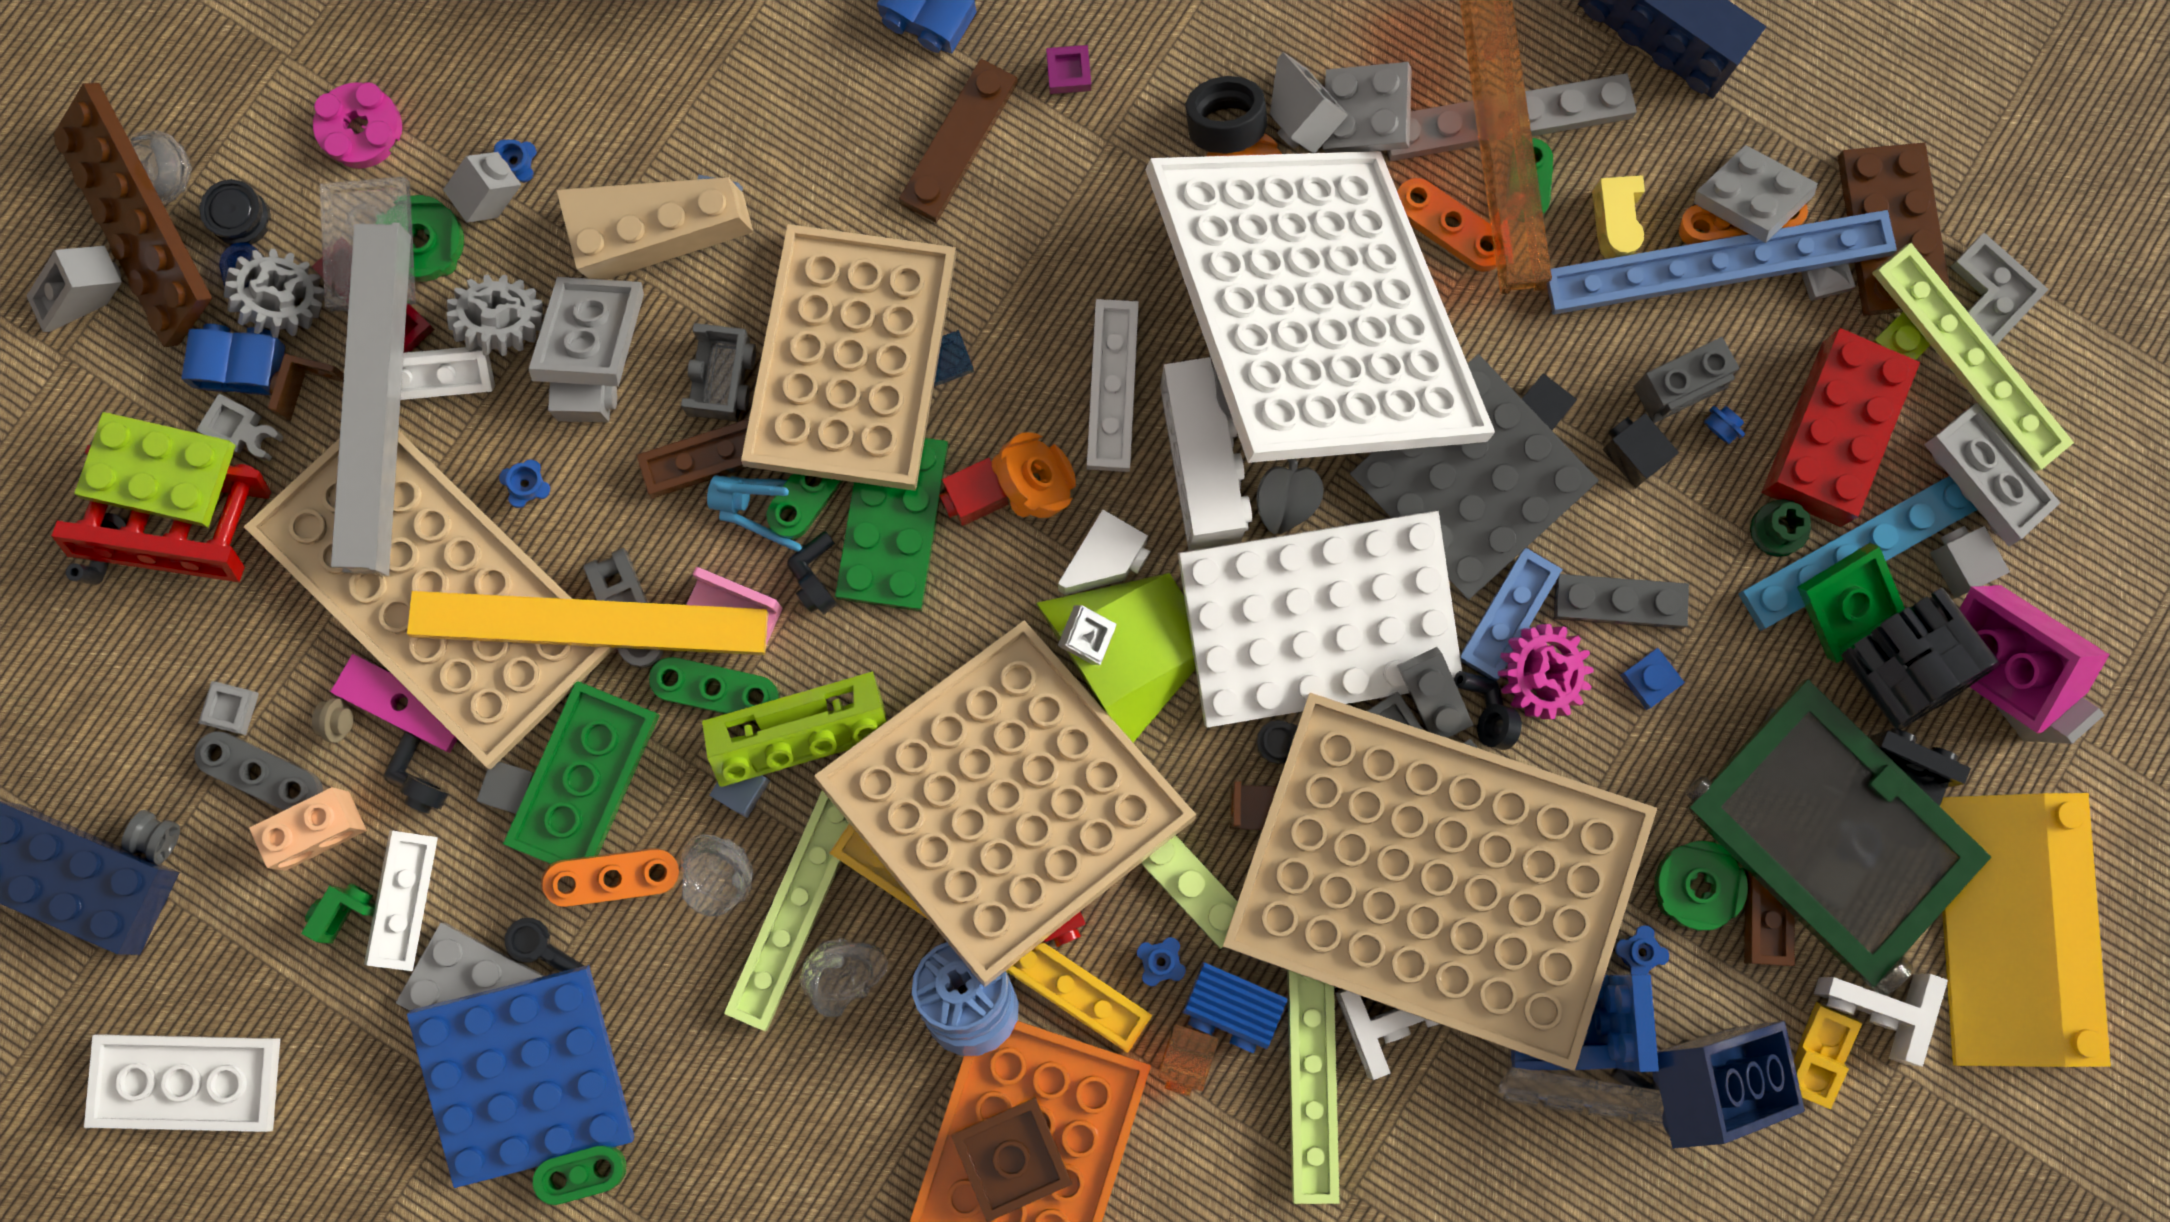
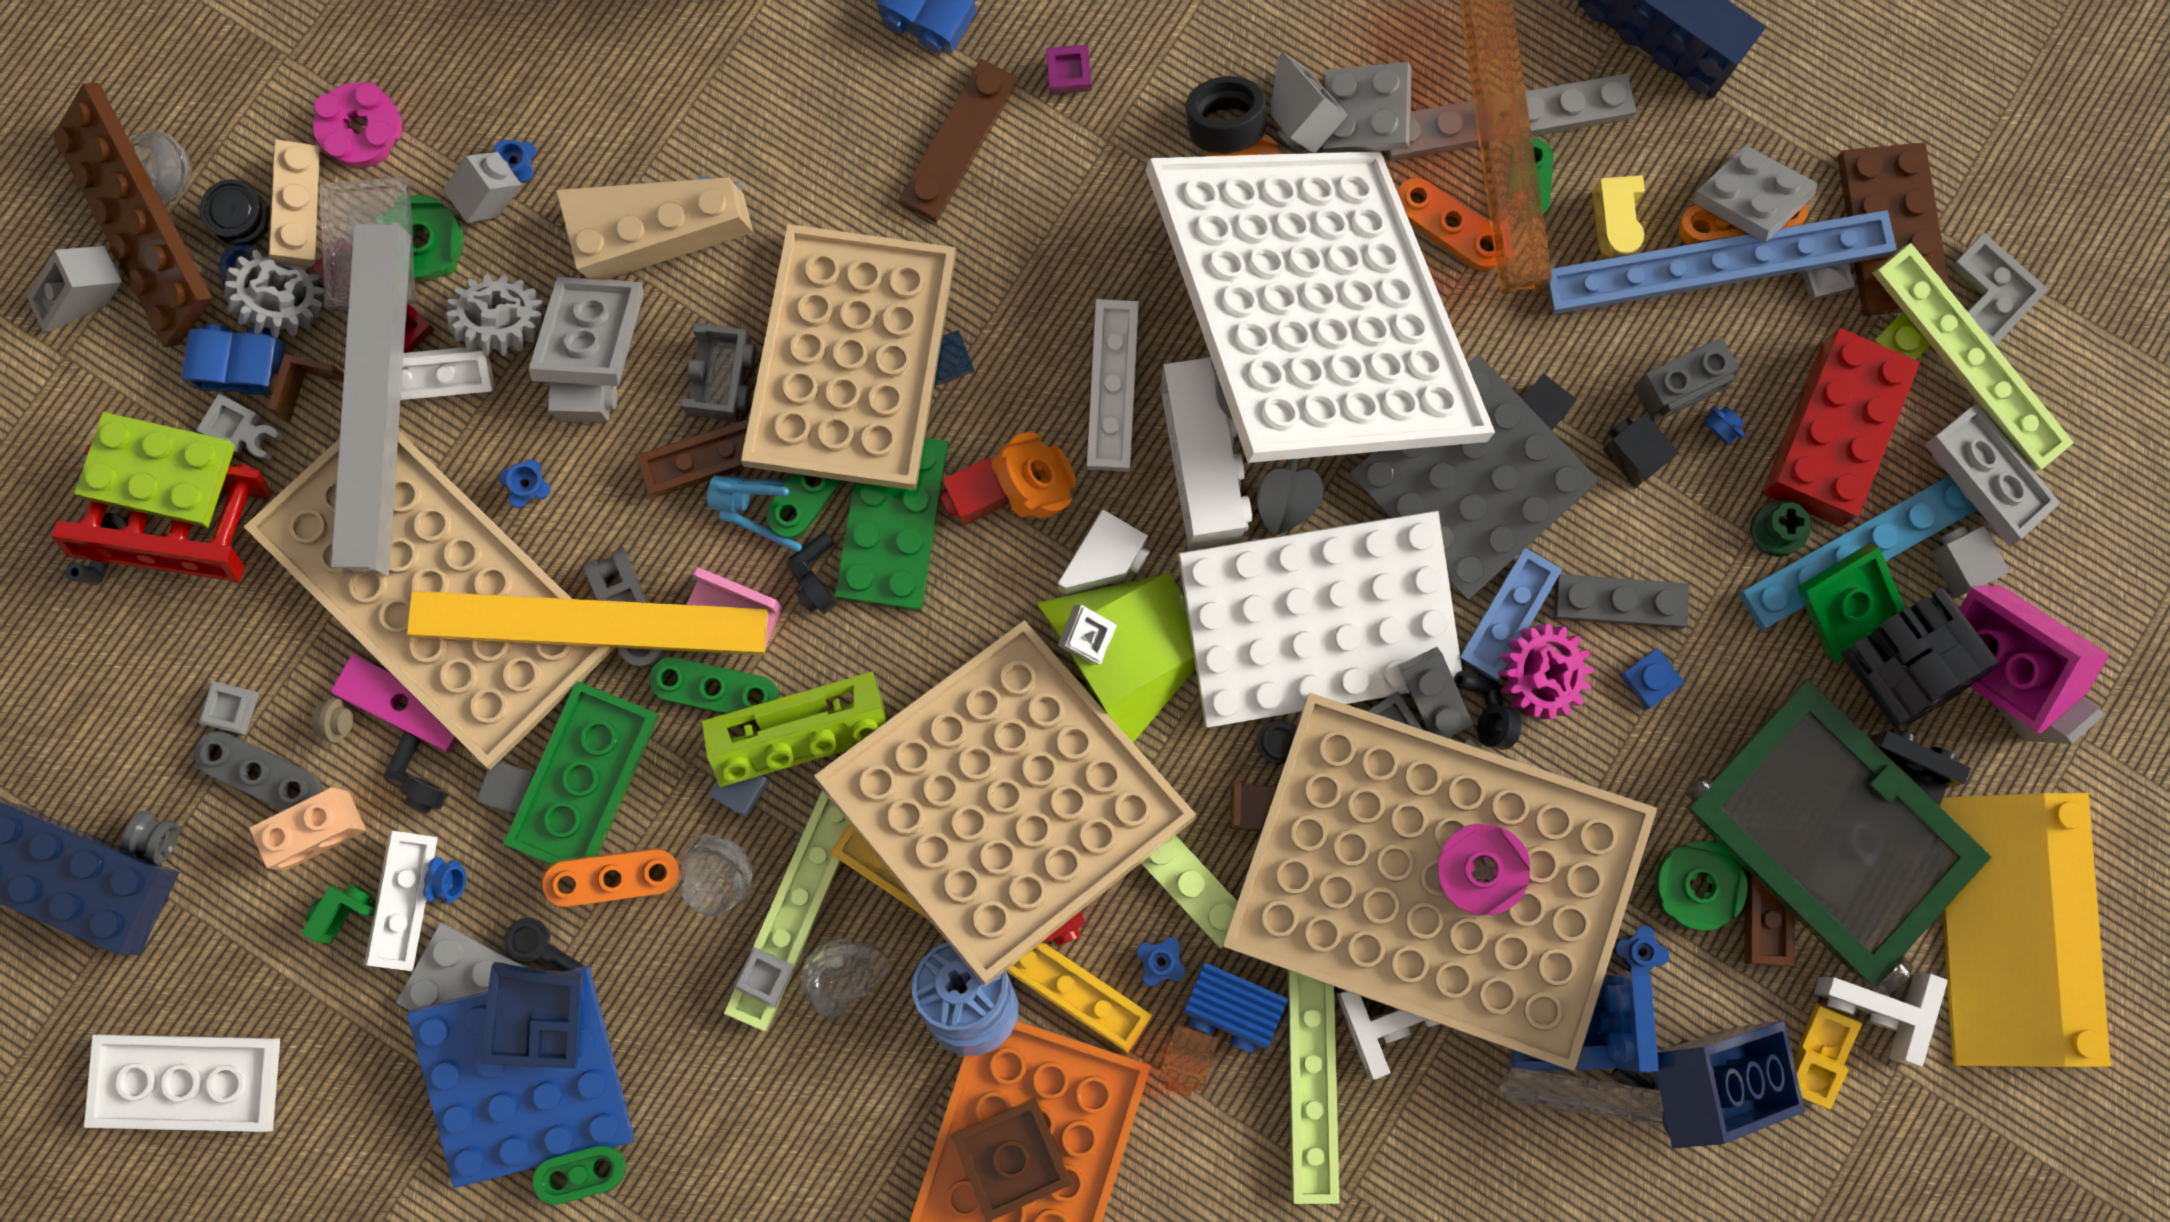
none -> tan plate [268,139,320,267]
none -> blue plate [423,857,466,904]
none -> dark blue plate [481,962,583,1069]
none -> light grey tile [733,946,795,1007]
none -> dark pink plate [1437,824,1530,916]

